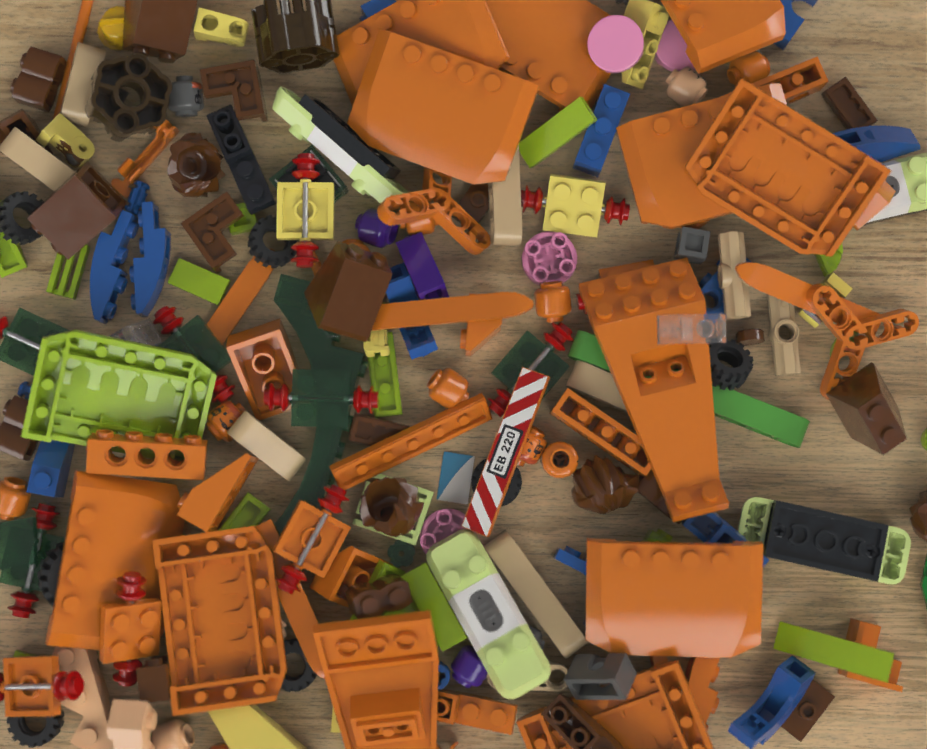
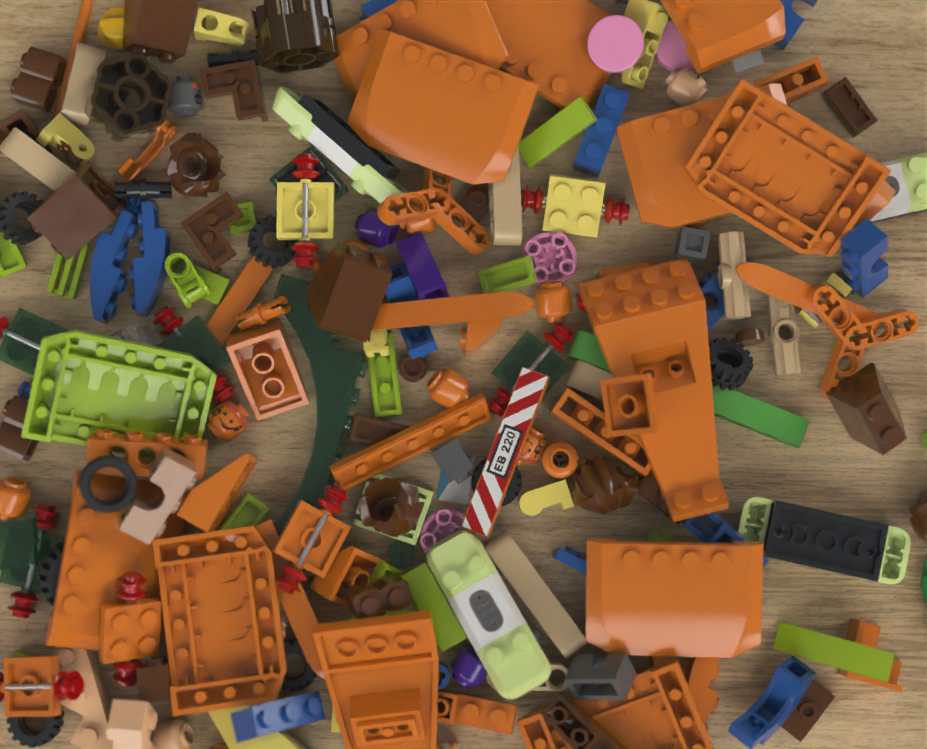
blue slope [26,440,75,498] -> none
black slope [206,104,276,215] -> none
tan beam [227,410,307,481] -> none
clear green plate [264,369,379,428] -> none
clear slope [657,313,726,344] -> none
orange head [727,51,770,87] -> none
lime tile [814,243,843,277] -> none
blue slope [833,125,921,163] -> none
none -> black tyre [79,455,137,513]
none -> black pin [114,179,172,201]
none -> arch [118,447,197,545]
none -> lime piece [165,253,213,309]
none -> black pin [207,48,259,67]
none -> blue arch [231,691,326,743]
none -> orange pin [235,296,291,330]
none -> reddish brown tile [399,355,427,383]
none -> dark grey brick [432,439,474,484]
none -> lime tile [477,255,538,294]
none -> light yellow leg [519,479,574,516]
none -> orange slope [600,373,659,437]
none -> blue arch [841,219,888,298]

